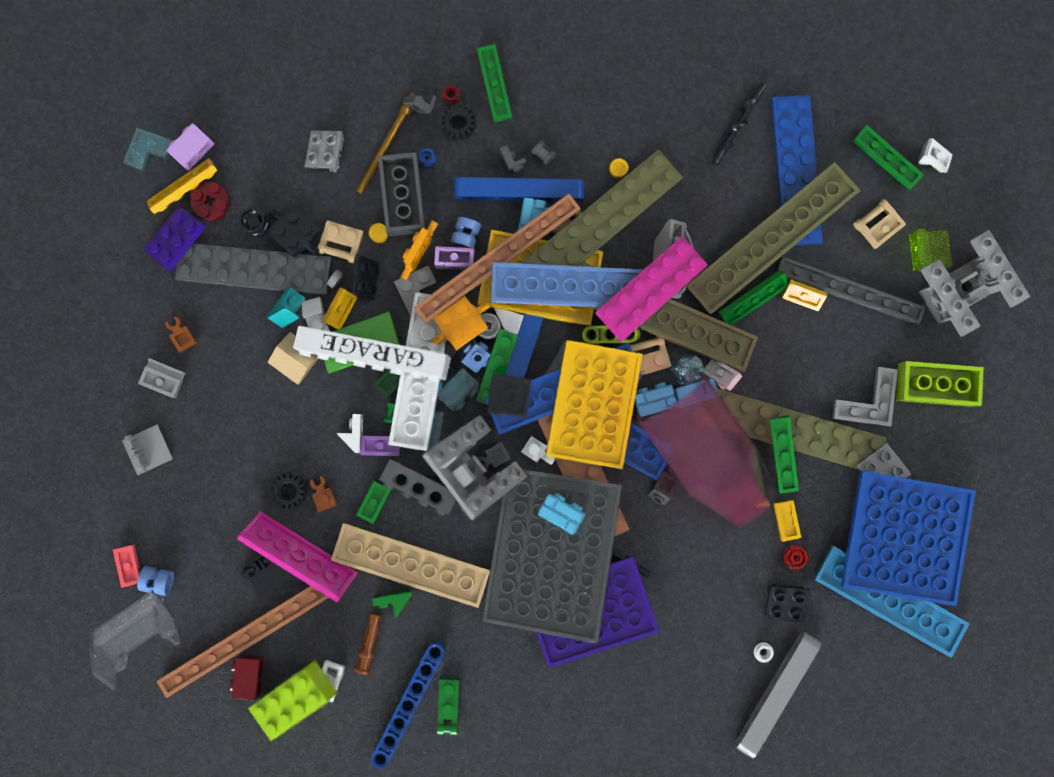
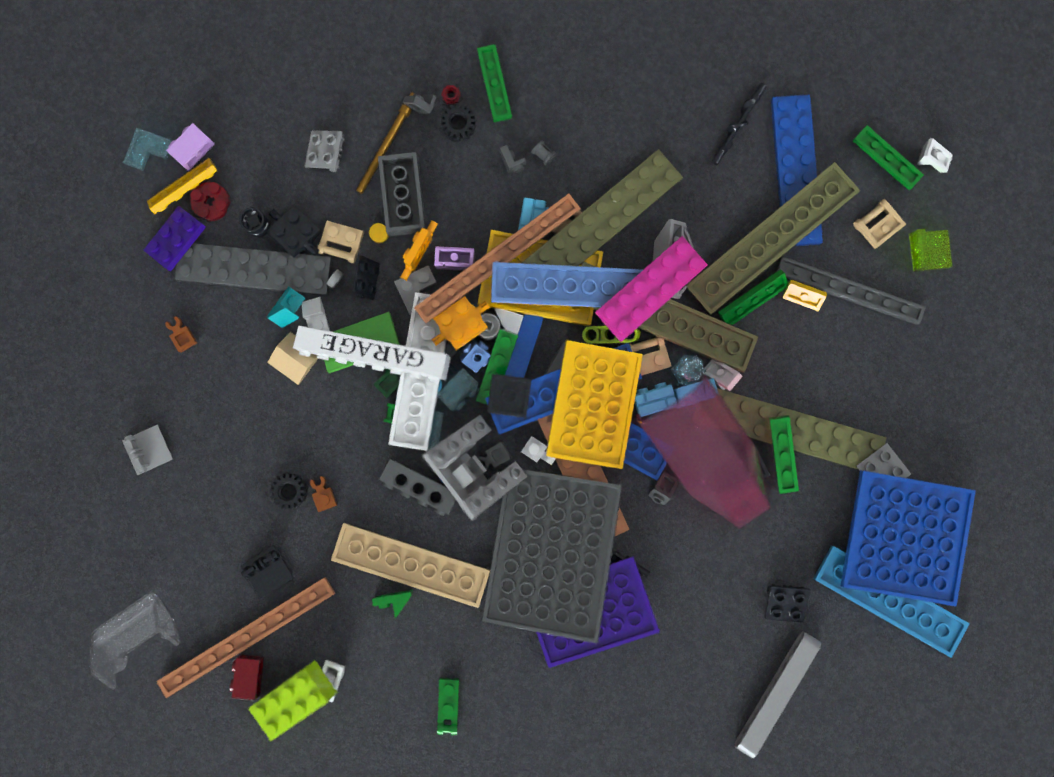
coral plate [113,545,141,588] -> none
medium blue wheel [137,566,174,596] -> none
light grey plate [138,358,186,399] -> none
dark pink plate [237,511,358,602] -> none
yellow plate [322,287,358,330] -> none
white slope [337,414,363,453] -> none
dark orange pin [353,613,382,675] -> none
green plate [356,481,391,524] -> none
medium lavender plate [360,436,400,456] -> none
blue beam [371,641,445,769] -> none
blue plate [418,148,436,167] -> none
medium blue wheel [450,217,481,248] -> none
blue beam [454,177,584,202] -> none
medium azure brick [538,493,586,534] -> none
yellow tile [609,158,629,179] -> none
white plate [754,642,774,662] -> none
yellow plate [773,500,802,542] -> none
red plate [783,545,808,570] -> none
light grey plate [832,367,898,427] -> none
lime brick [896,361,984,407] -> none
light grey piece [919,230,1030,337] -> none

